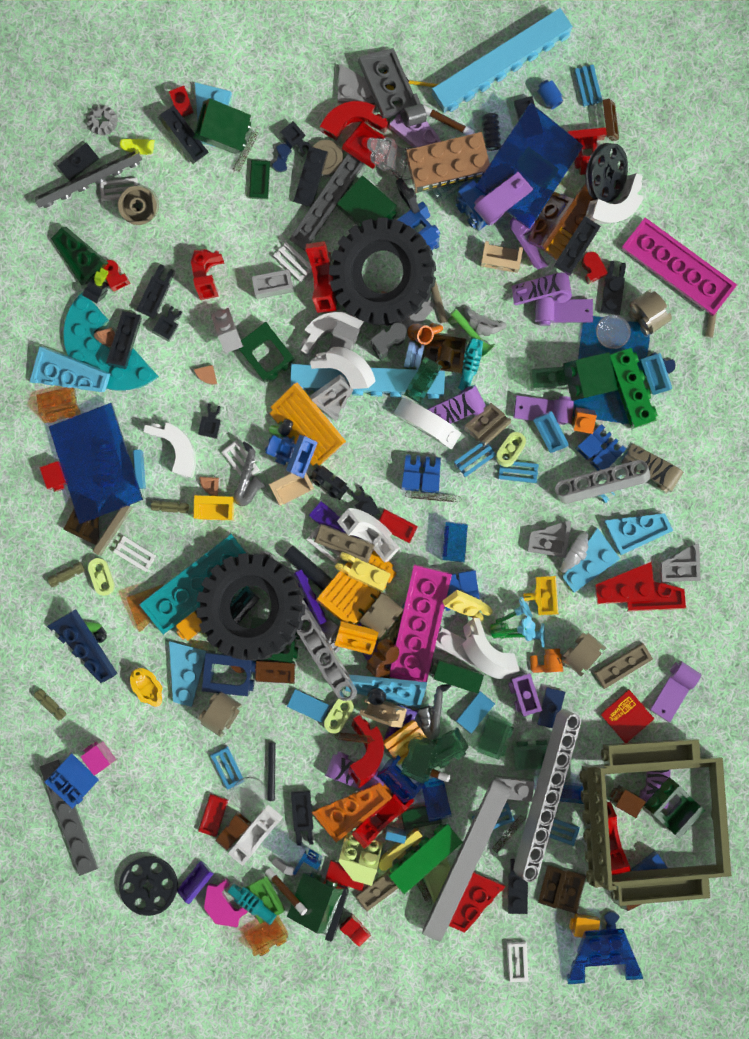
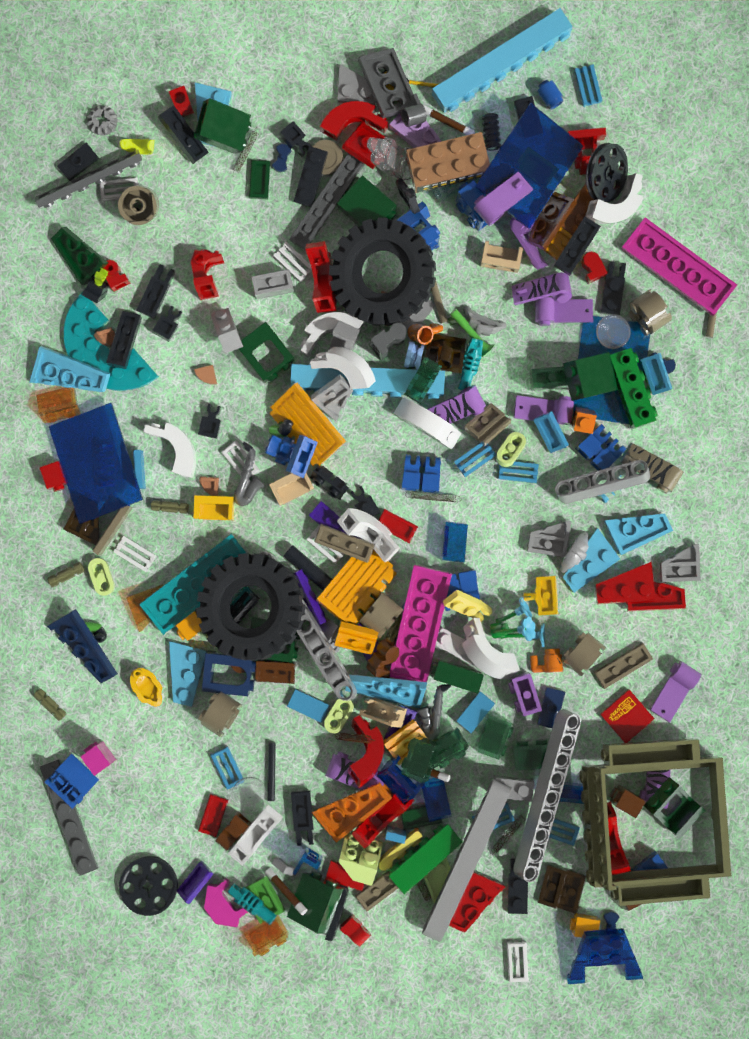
light yellow hinge [335,552,391,592] -> none
black plate [367,688,387,705] -> none
reddish brown tile [603,98,619,141] -> none

